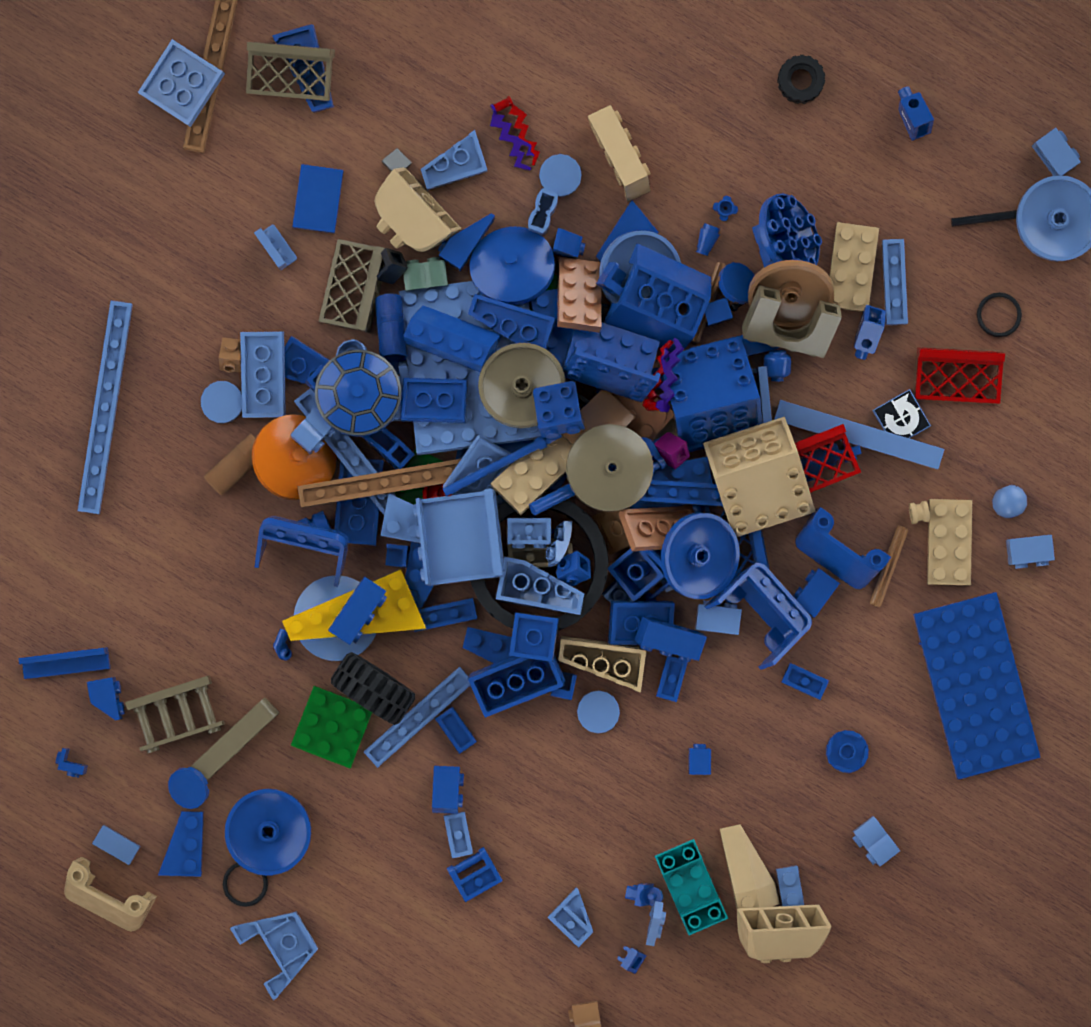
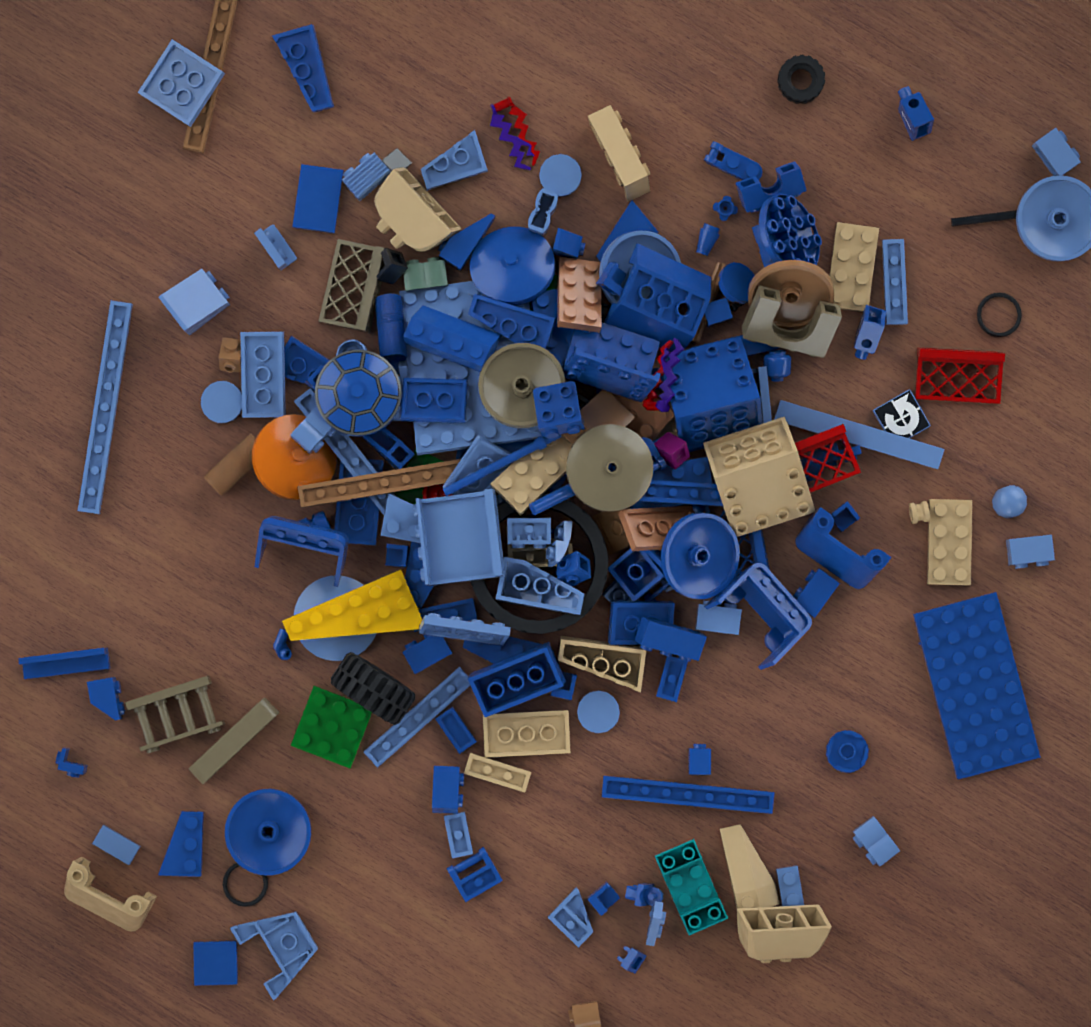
blue tile [168,767,209,809] -> none
dark tan fence [246,42,335,101] -> none
blue brick [328,576,387,645] -> none
blue plate [509,613,559,662] -> none
blue plate [781,663,829,700] -> none
medium nougat axle [870,526,908,607] -> none
none -> medium blue slope [158,269,230,335]
none -> blue tile [193,940,238,986]
none -> medium blue brick [342,152,391,202]
none -> blue brick [403,635,453,674]
none -> medium blue plate [419,613,510,646]
none -> tan plate [464,753,531,793]
none -> tan plate [483,710,571,757]
none -> blue panel [587,881,620,916]
none -> blue plate [601,775,775,814]
none -> blue plate [703,141,763,180]
none -> blue arch [735,161,807,213]
none -> blue panel [830,501,860,532]

